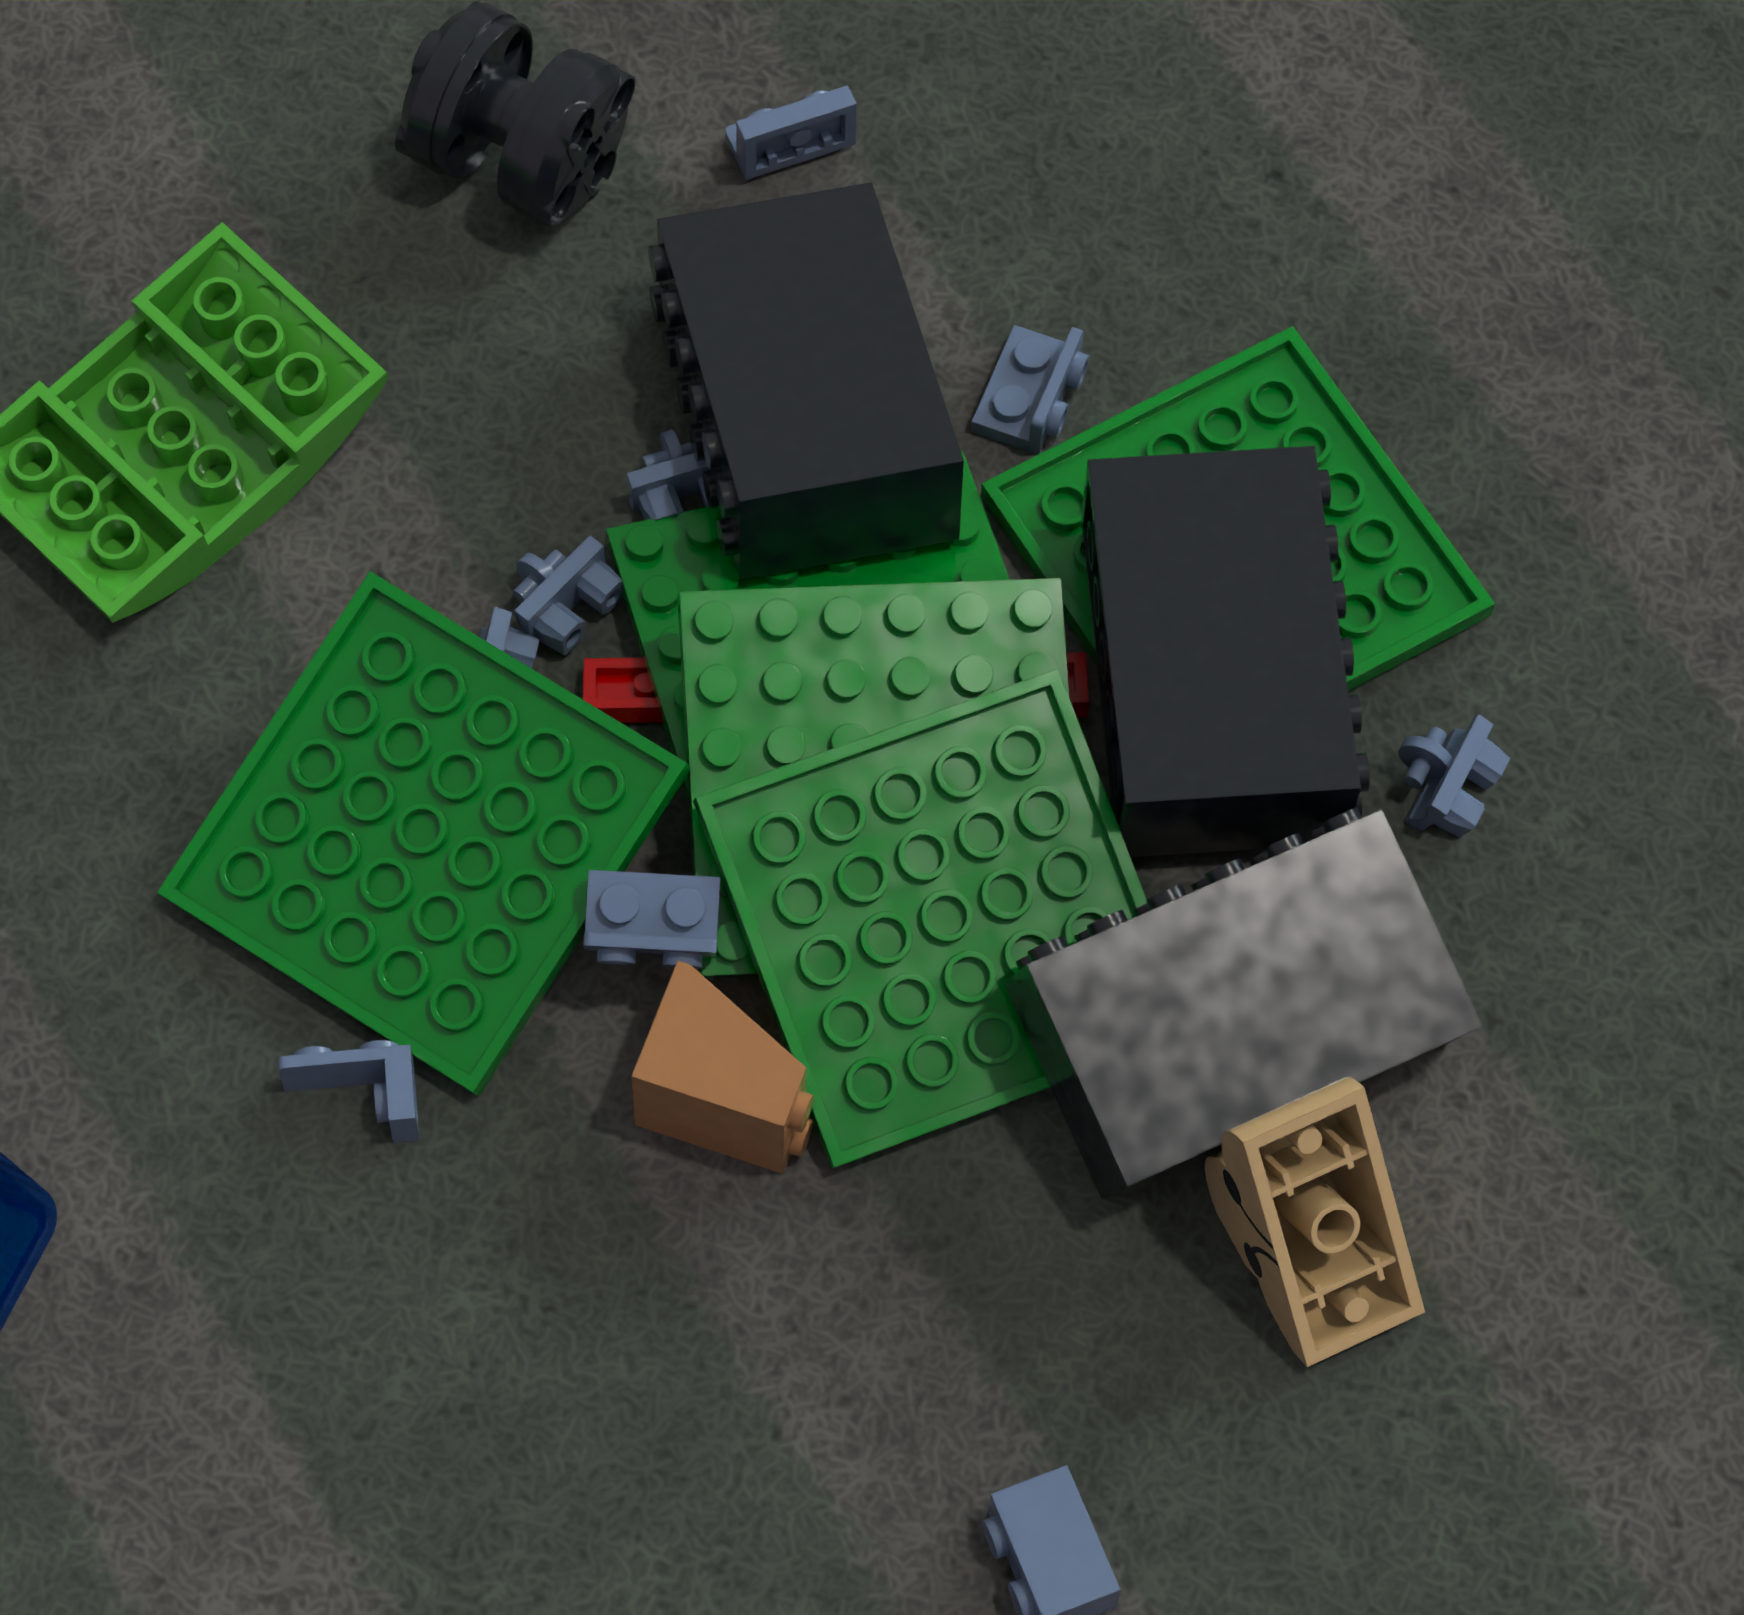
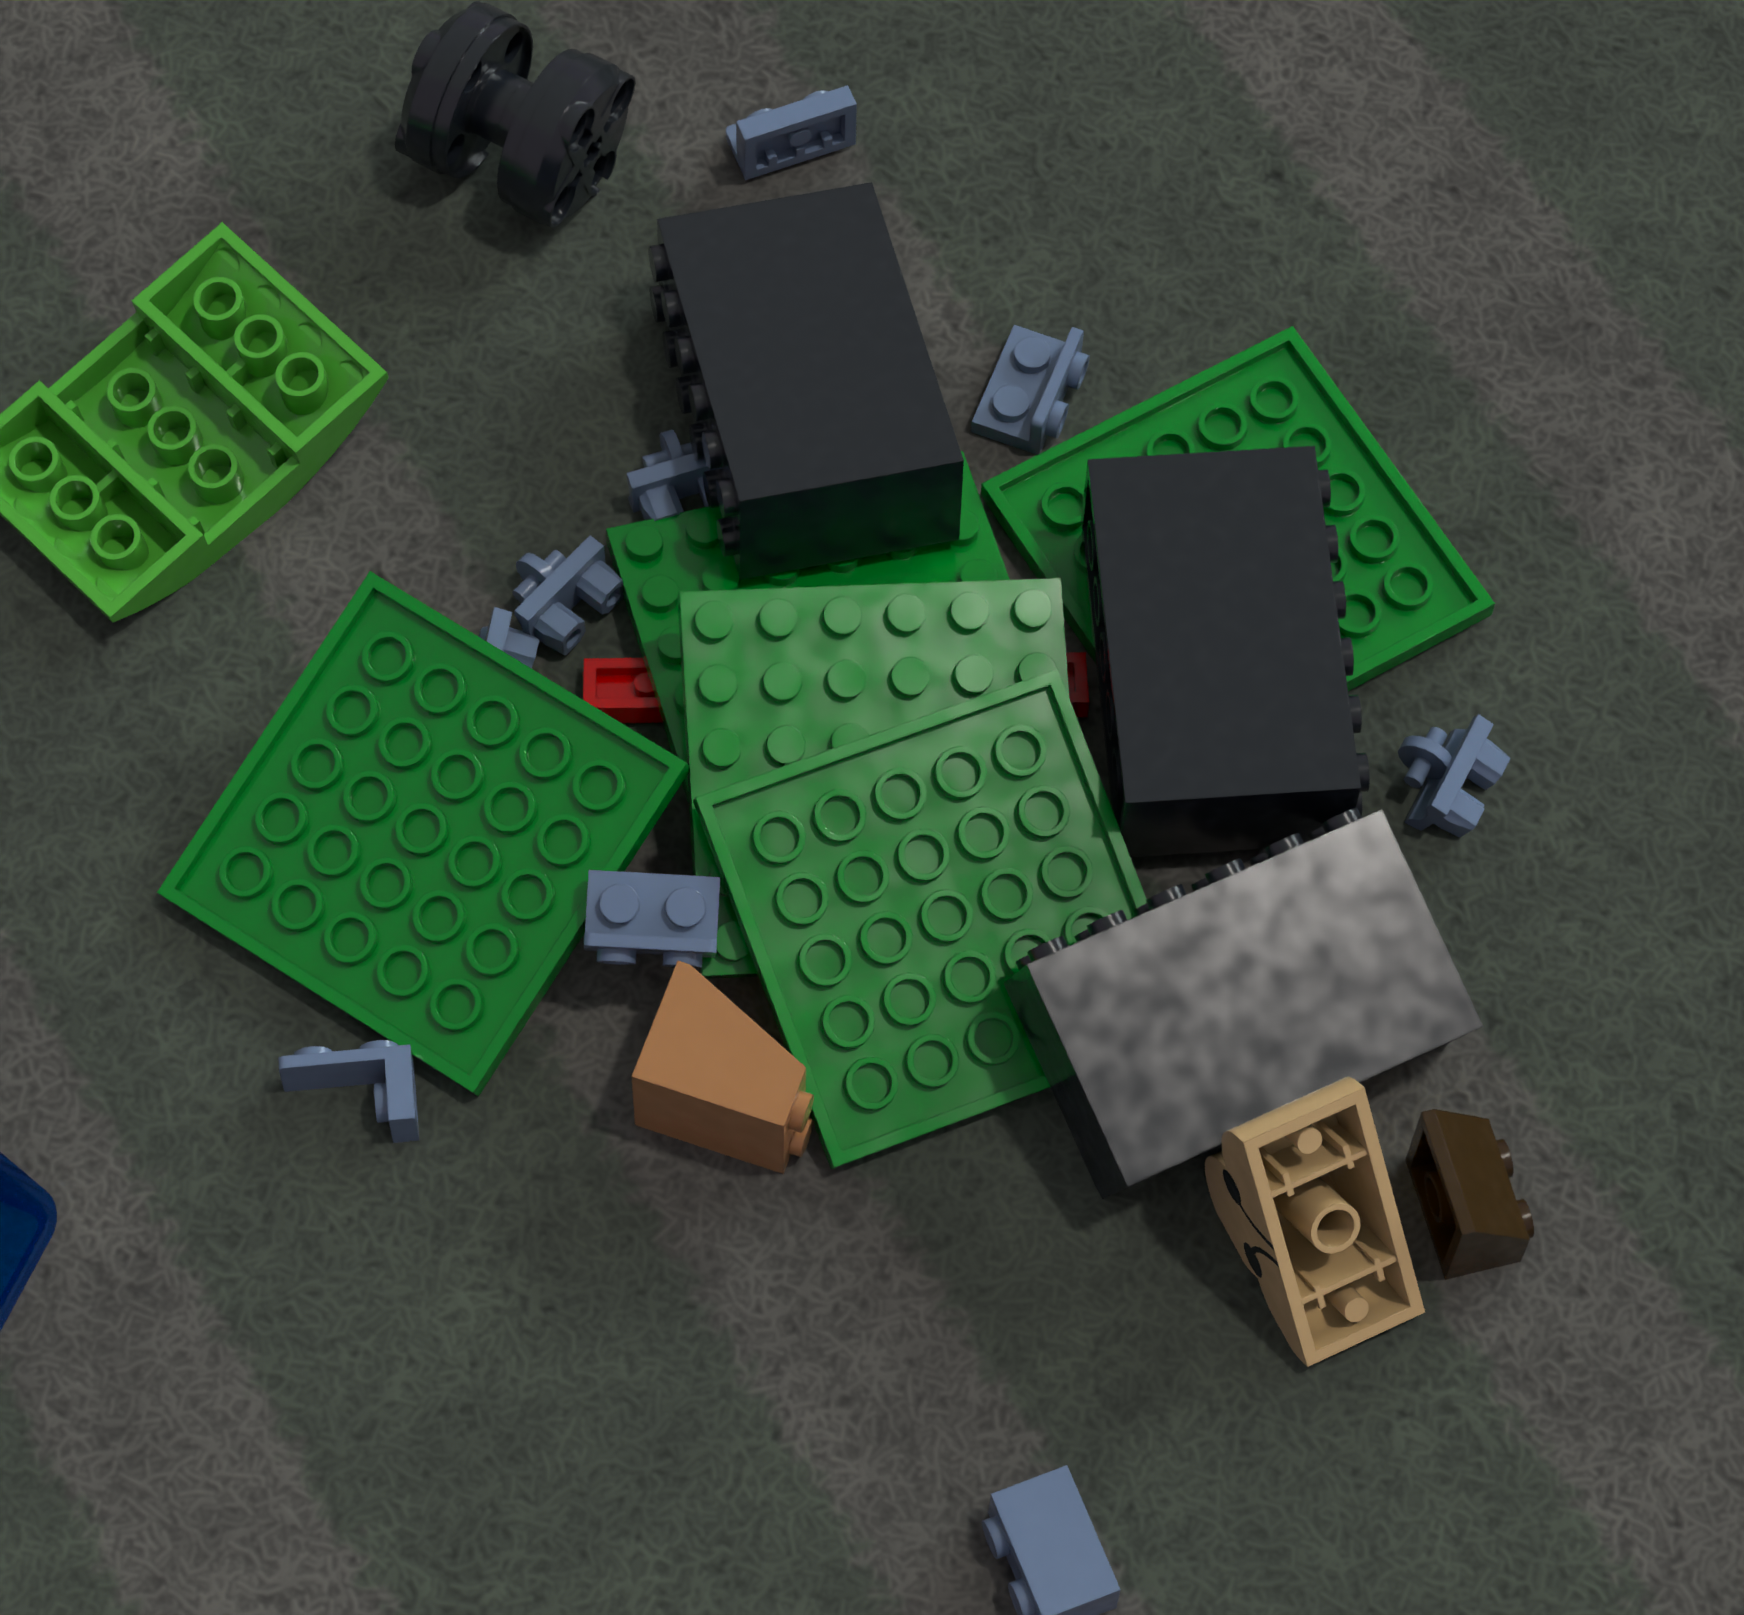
none -> dark brown slope [1405,1109,1534,1280]

